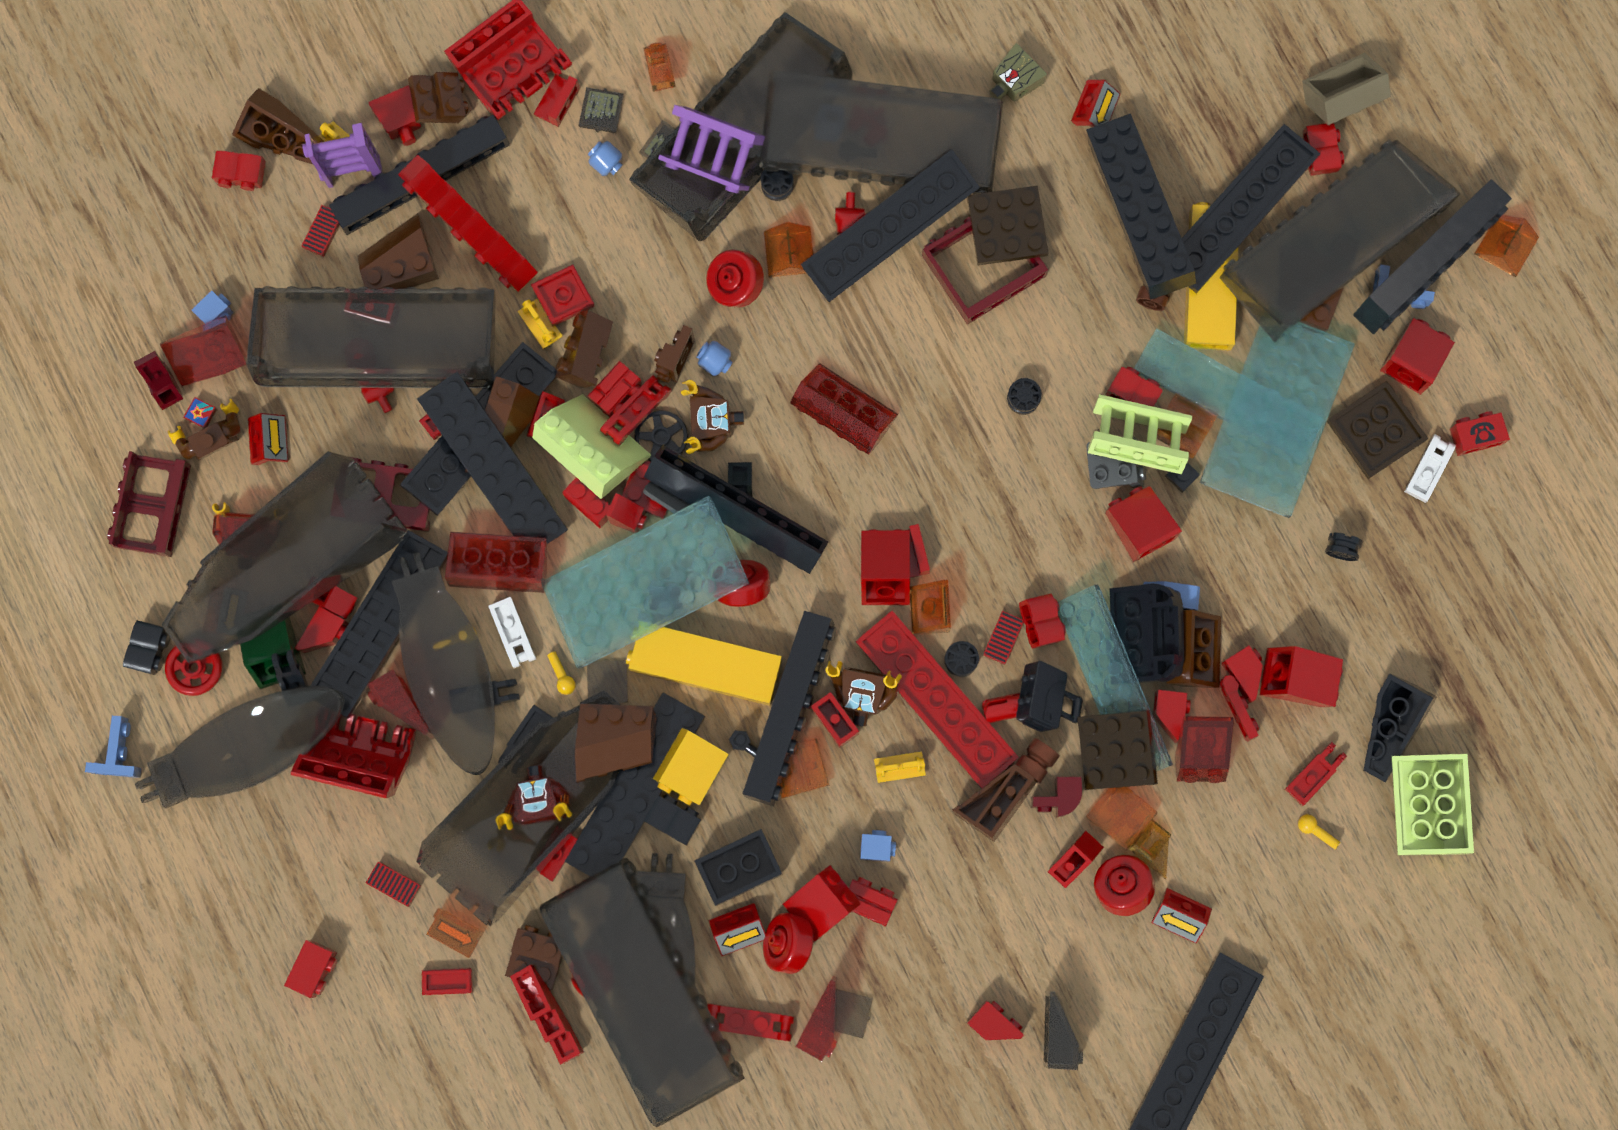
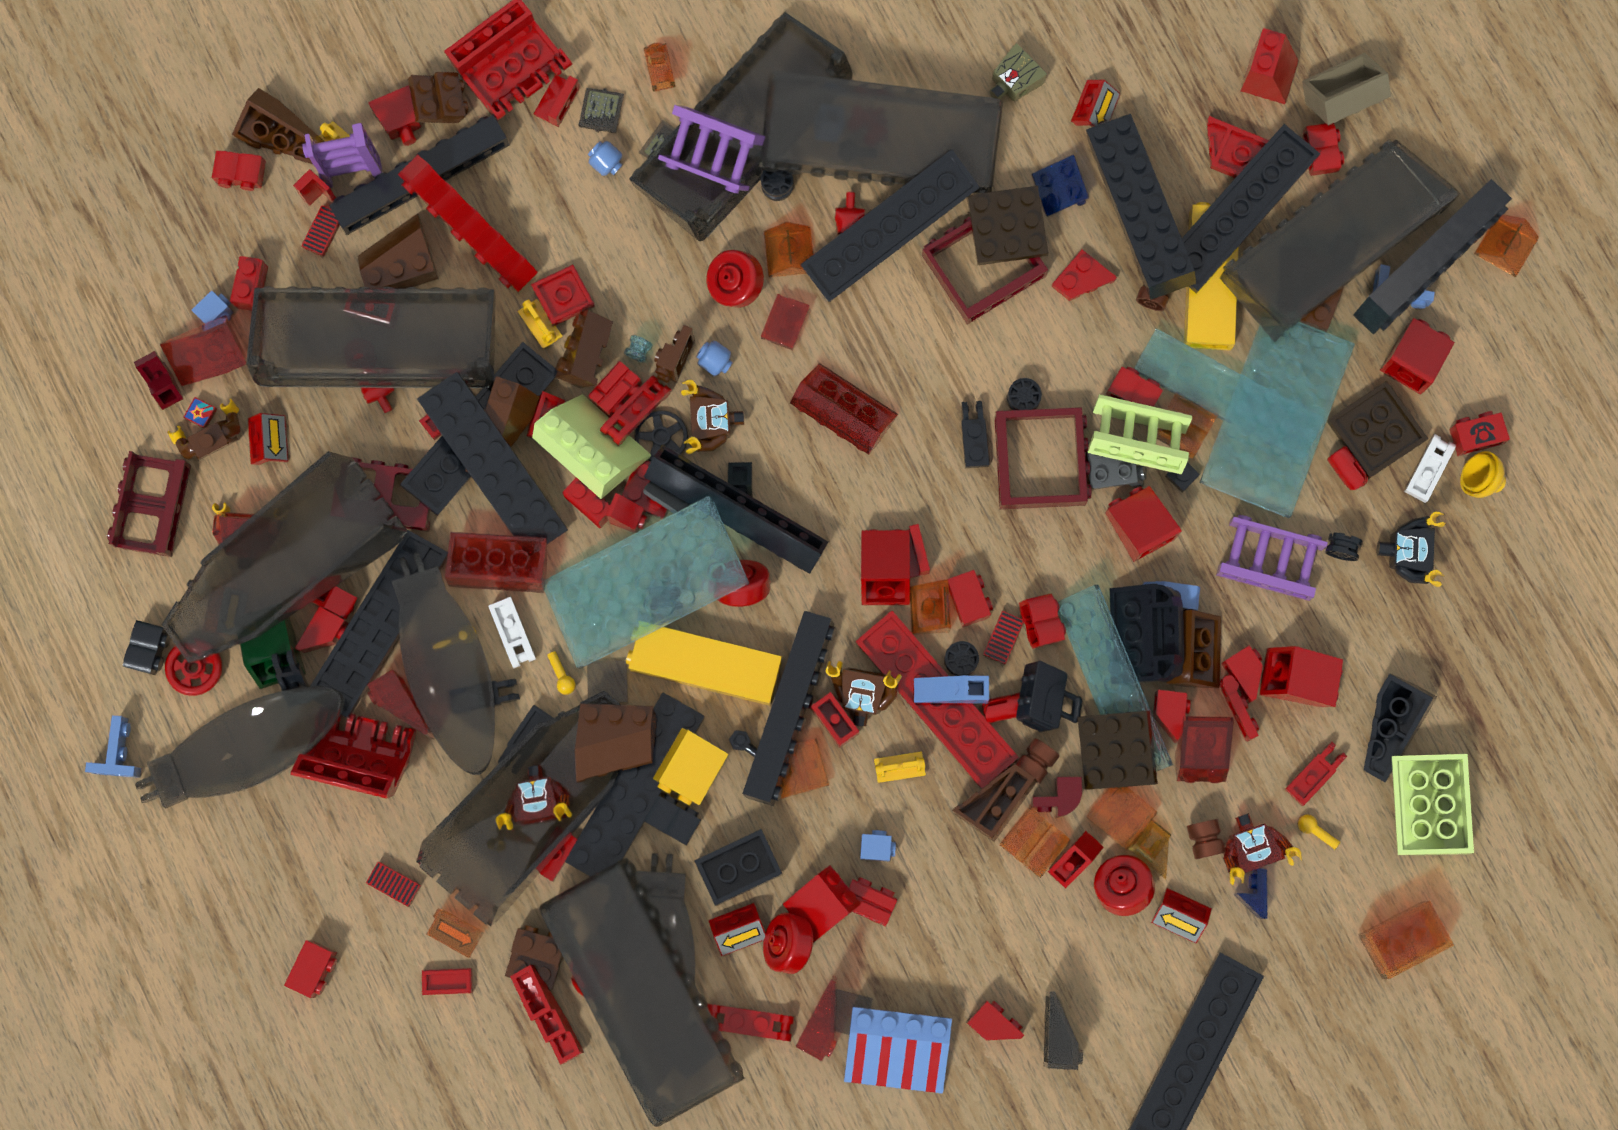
none -> red brick [230,256,268,312]
none -> red panel [293,169,336,206]
none -> clear light blue wheel [624,335,653,363]
none -> clear red plate [761,294,810,350]
none -> medium blue slope [844,1006,952,1094]
none -> medium blue slope [914,676,989,703]
none -> red brick [946,570,993,628]
none -> black hinge [961,401,989,468]
none -> dark red window [994,407,1091,509]
none -> clear orange slope [999,807,1071,878]
none -> clear blue hinge [1032,155,1089,217]
none -> red wing [1051,249,1117,301]
none -> copper wheel [1186,819,1226,860]
none -> red wing [1207,116,1269,178]
none -> medium lavender fence [1216,515,1328,601]
none -> clear red torso [1223,813,1302,885]
none -> clear blue slope [1234,869,1268,919]
none -> red slope [1240,28,1298,104]
none -> red arm [1327,446,1368,490]
none -> clear orange brick [1358,900,1454,980]
none -> black torso [1376,512,1446,587]
none -> yellow piece [1460,451,1506,498]

